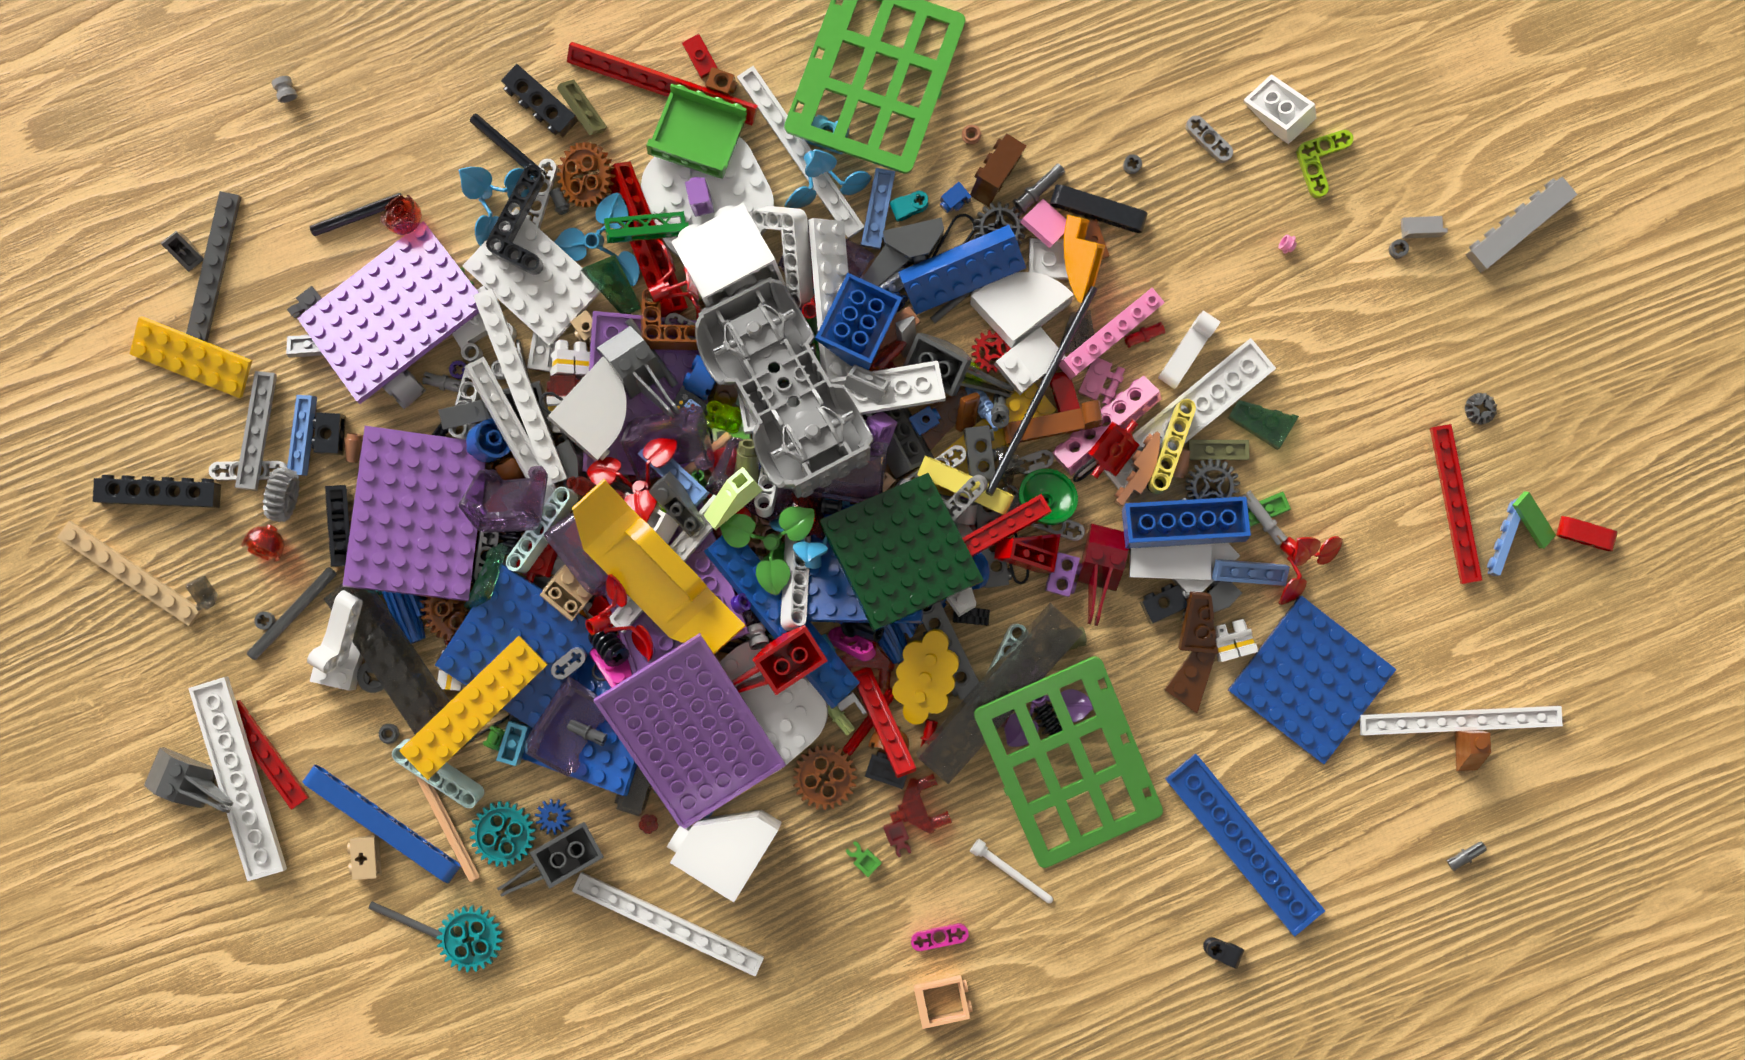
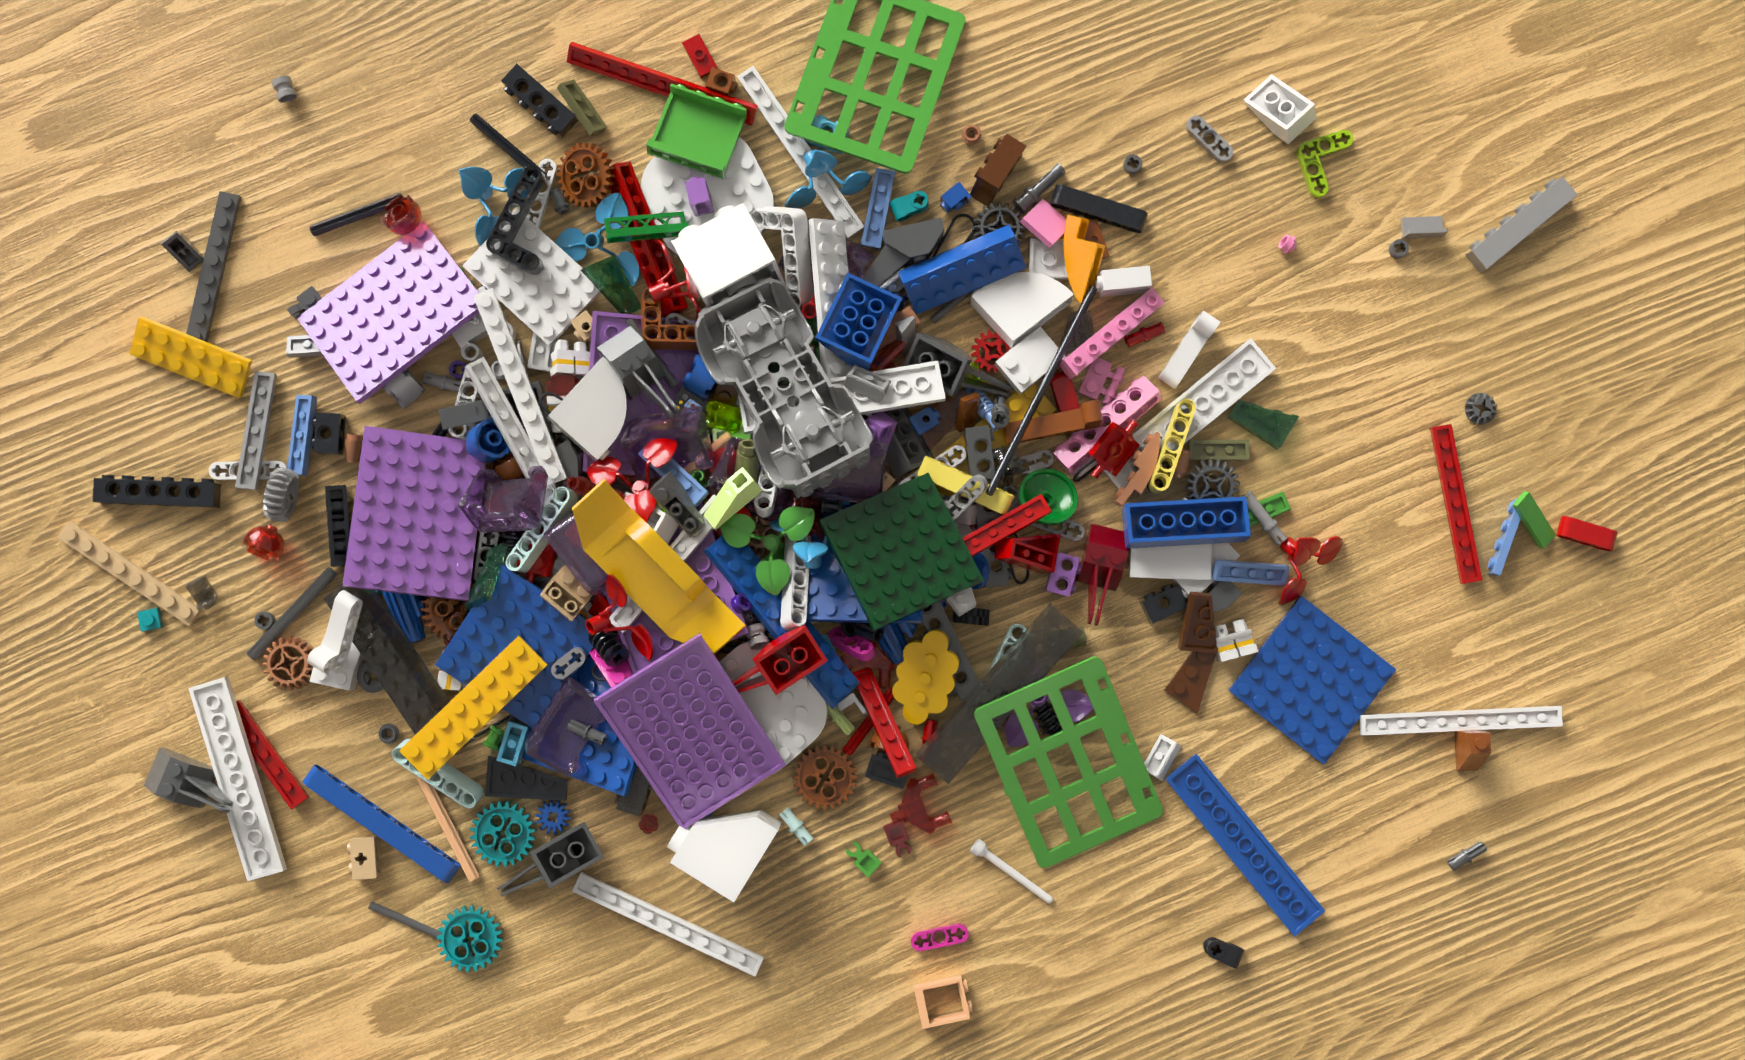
none -> teal plate [137,608,164,632]
none -> nougat gear [262,636,313,691]
none -> black wing [485,756,568,801]
none -> light aqua pin [779,807,814,846]
none -> white brick [1094,266,1152,297]
none -> white slope [1144,734,1181,781]

